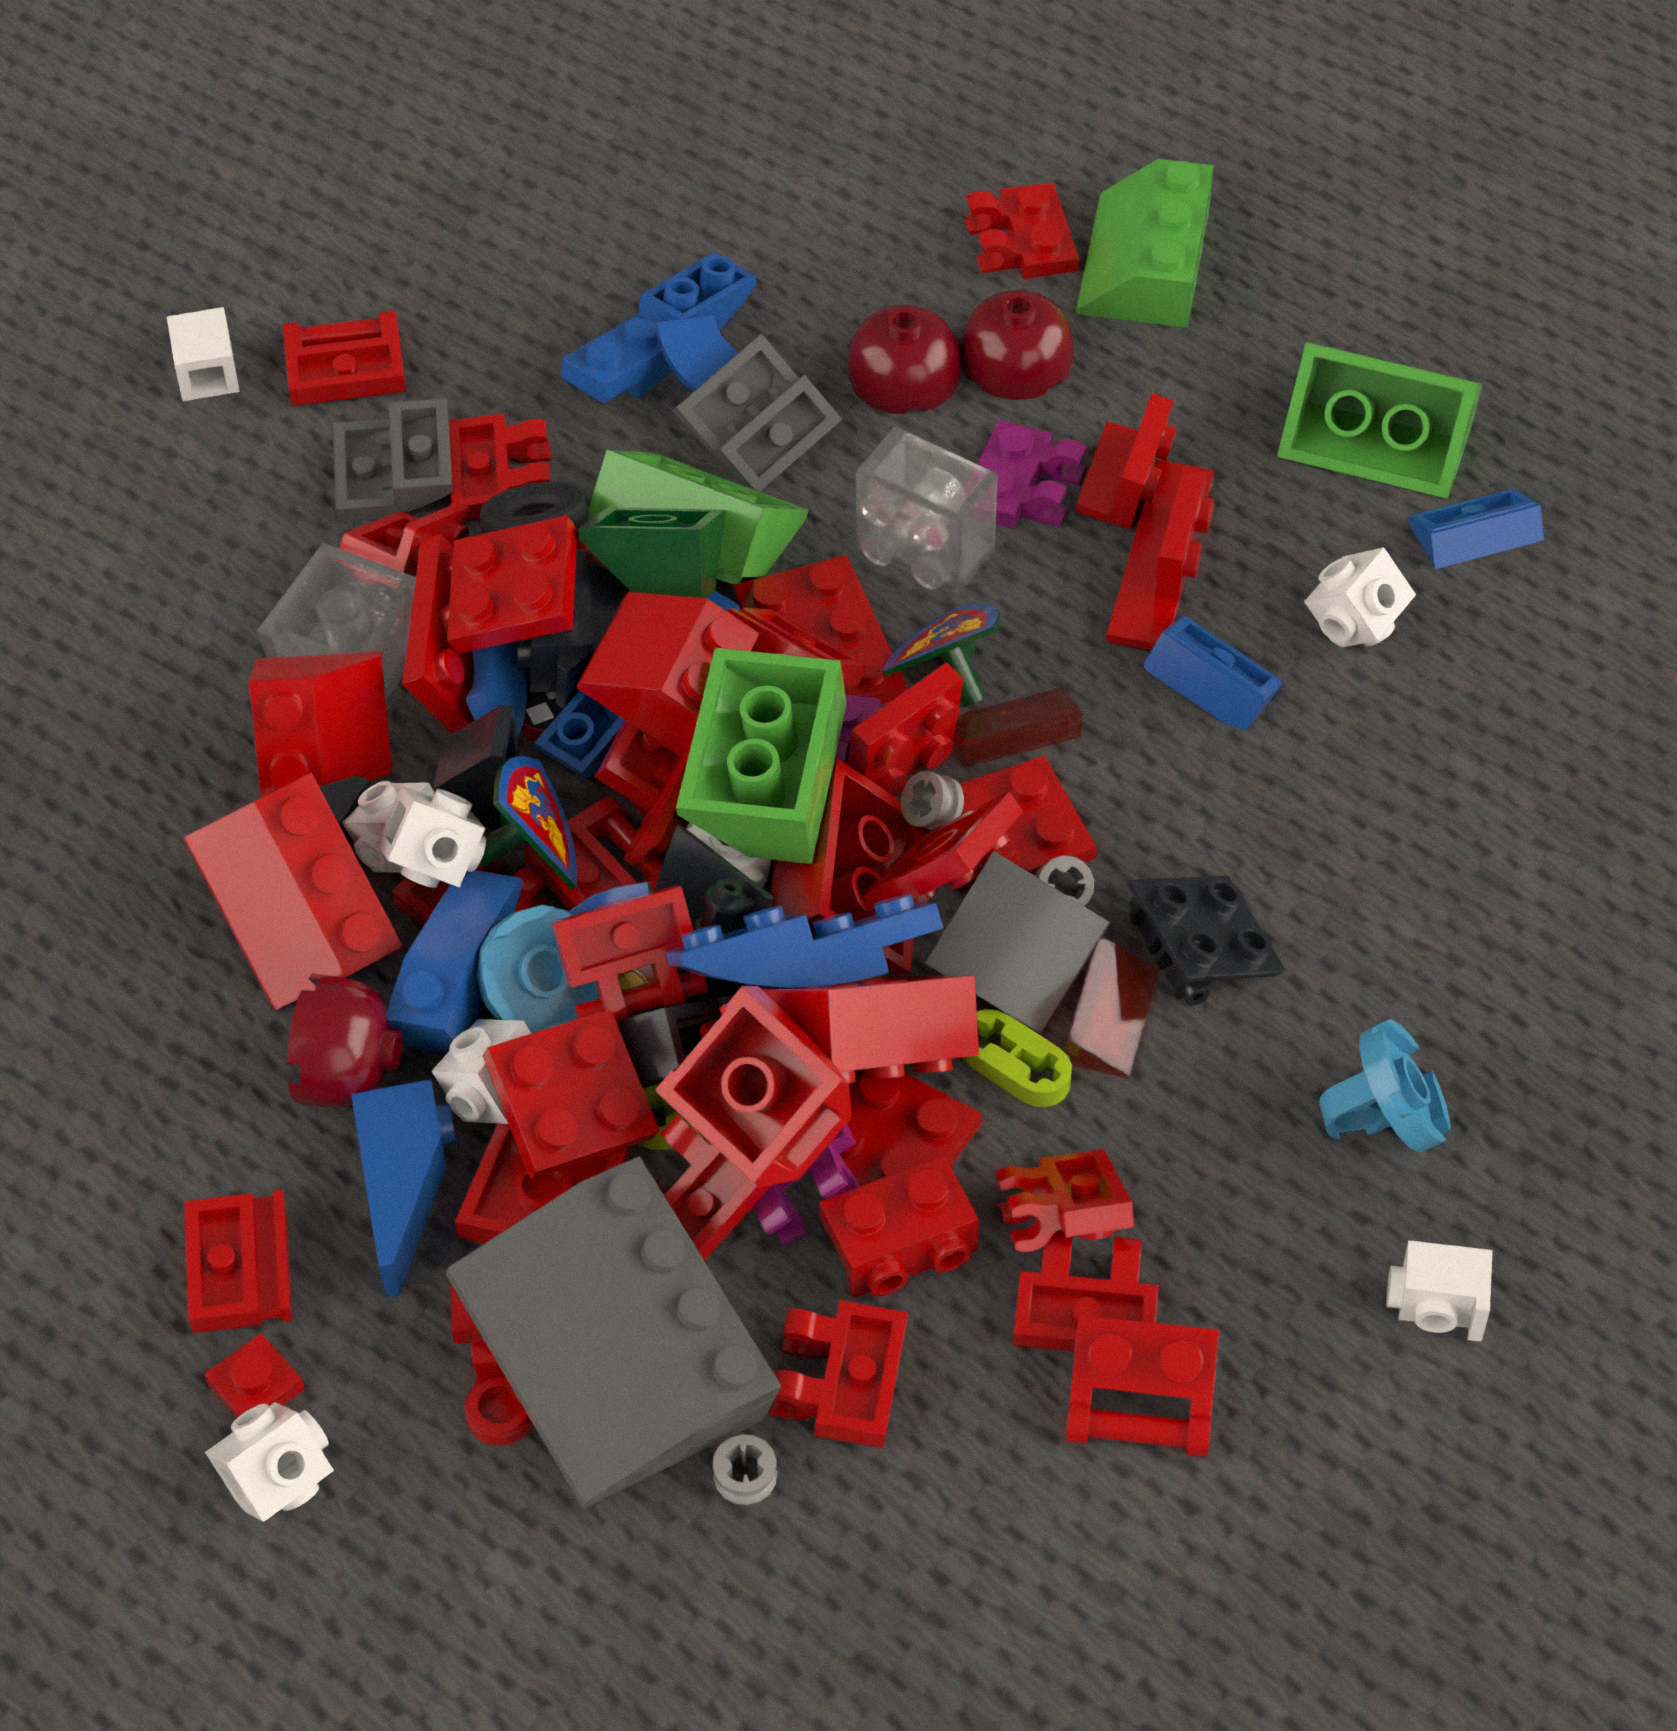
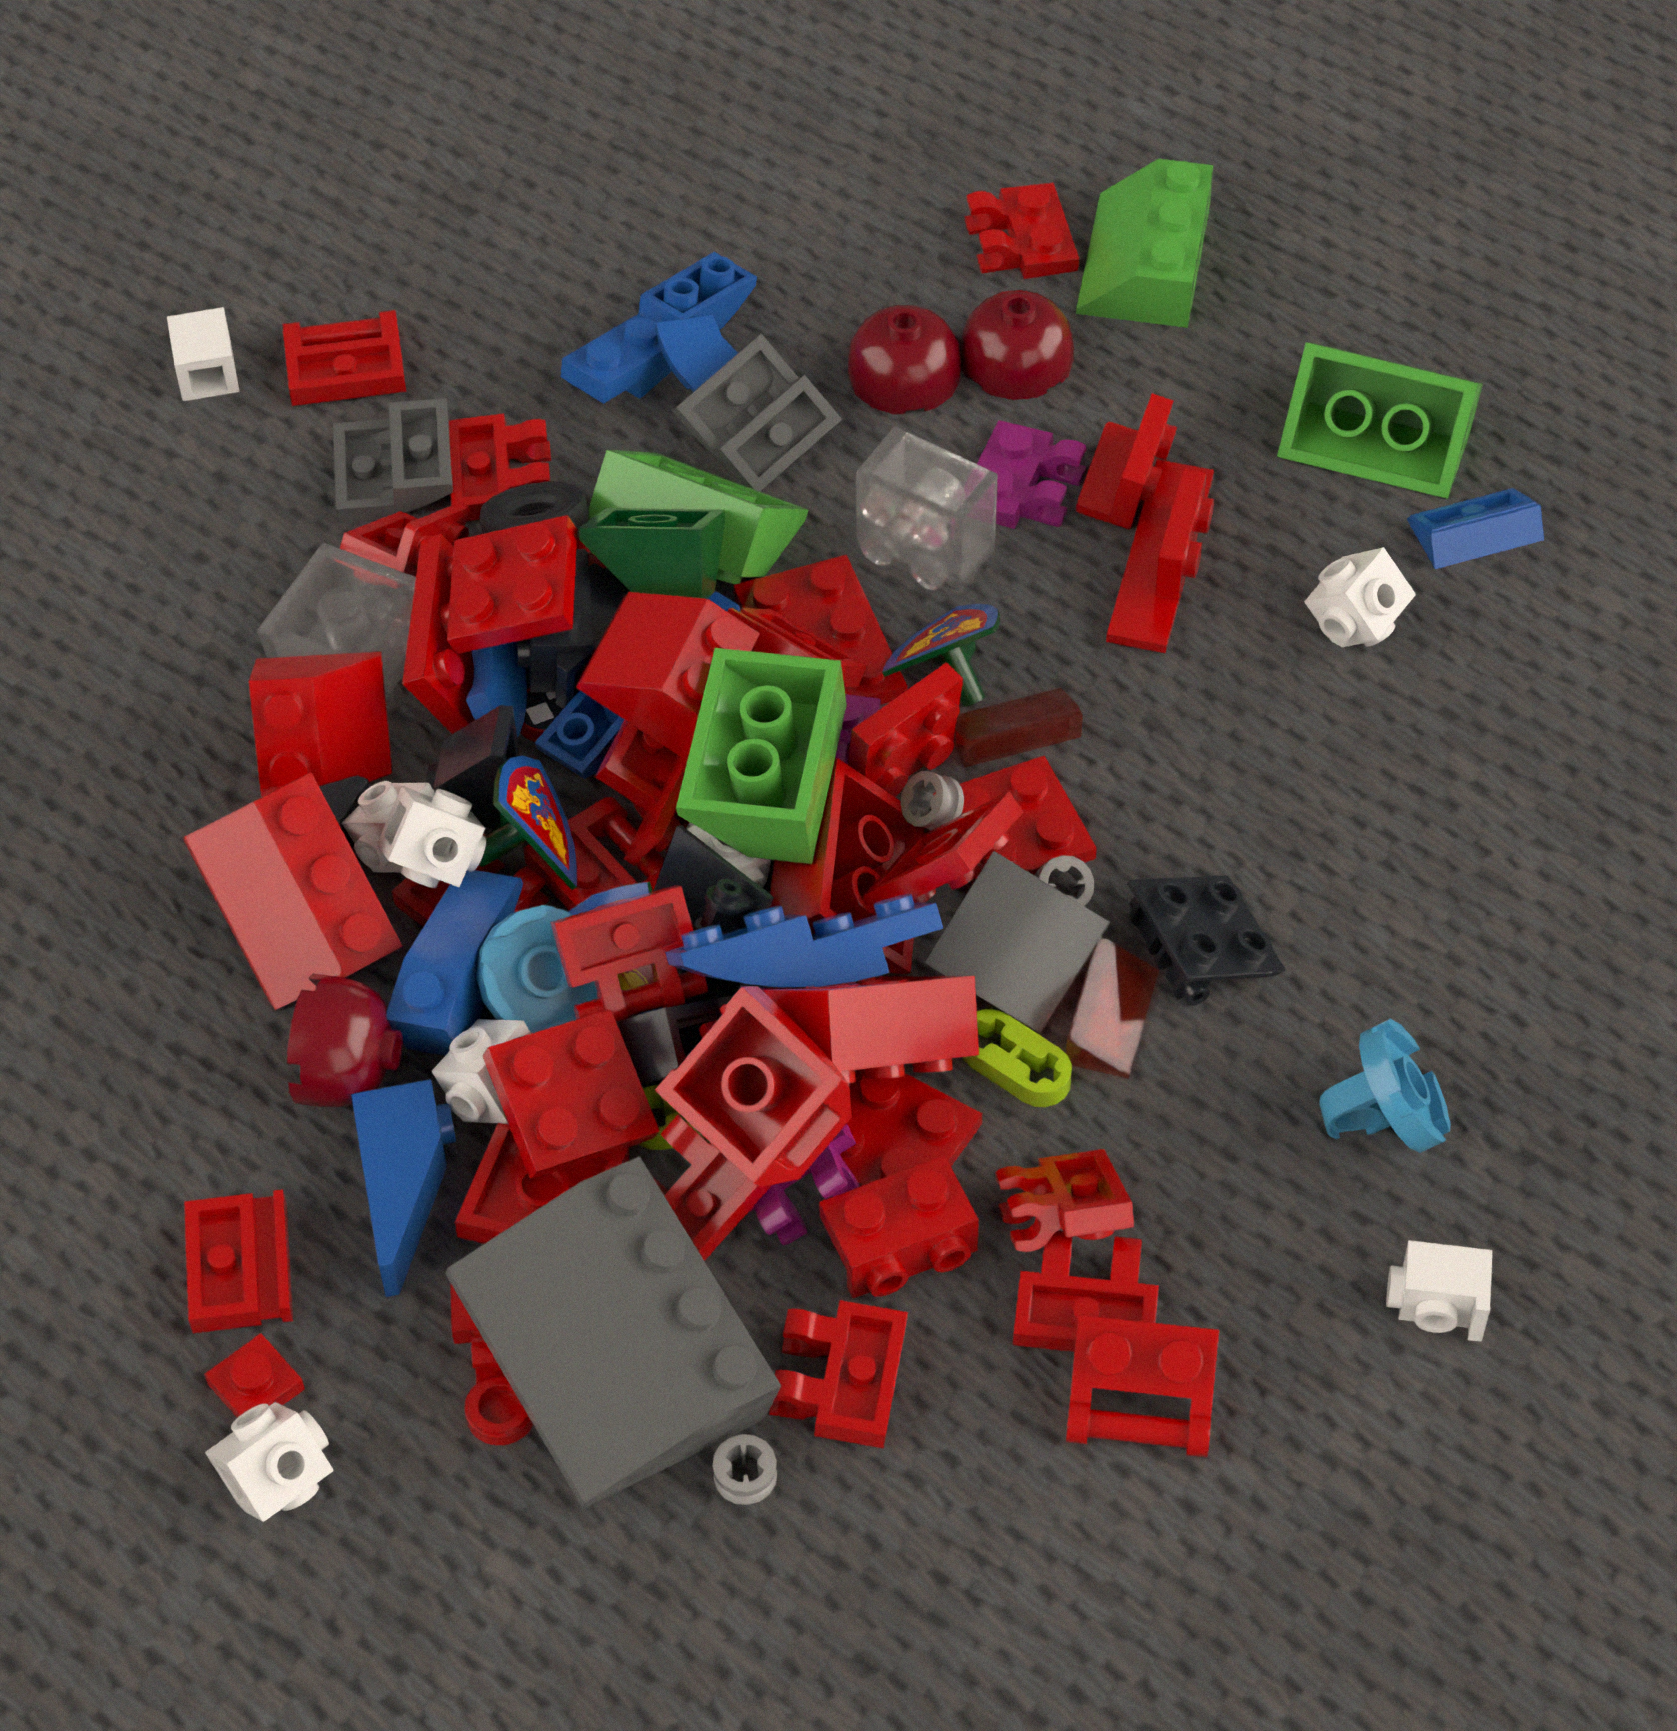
blue slope [1144,616,1283,731] -> none

